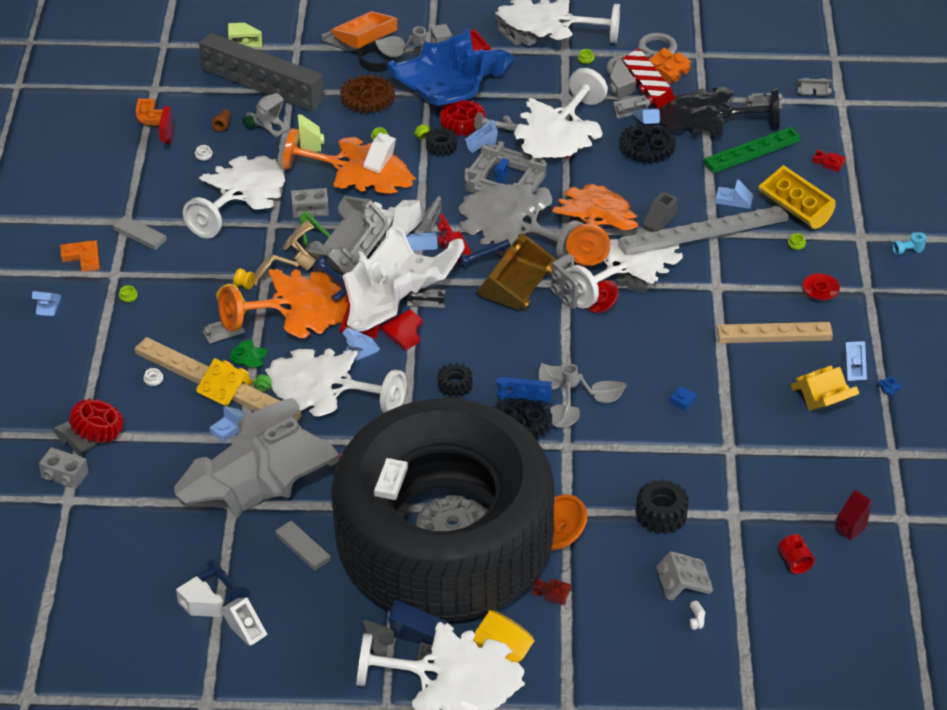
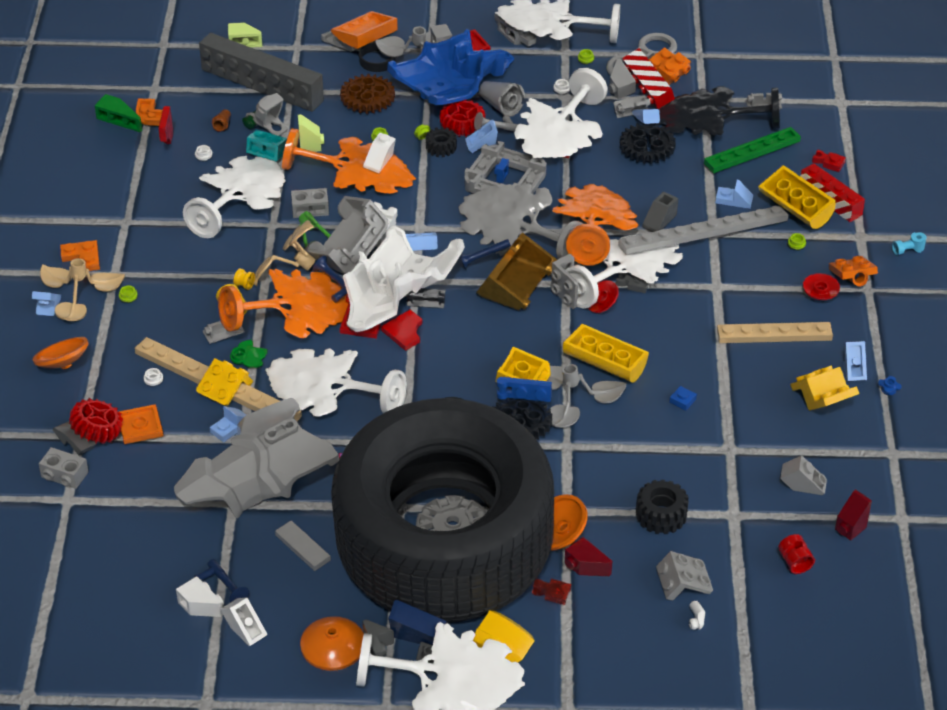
light grey tile [113,216,167,250] -> none
bright green plate [253,374,272,392] -> none
light blue slope [343,328,380,361] -> none
white plate [374,458,408,500] -> none
white slope [392,200,422,235] -> none
light grey slope [418,196,441,233] -> none
red bracket [437,214,472,263] -> none
black tyre [438,363,472,397] -> none
light grey hinge [796,78,832,96] -> none
none -> orange dish [32,337,89,369]
none -> tan plant [40,258,125,321]
none -> green slope [95,94,142,133]
none -> orange plate [119,404,163,444]
none -> teal brick [246,130,287,161]
none -> orange dish [300,616,364,671]
none -> light grey cone [479,81,525,116]
none -> yellow slope [495,347,551,382]
none -> white plate [554,79,570,94]
none -> yellow brick [563,324,649,383]
none -> dark red slope [565,537,613,577]
none -> light grey slope [780,455,827,495]
none -> red brick [800,163,865,222]
none -> orange plate [829,256,878,286]

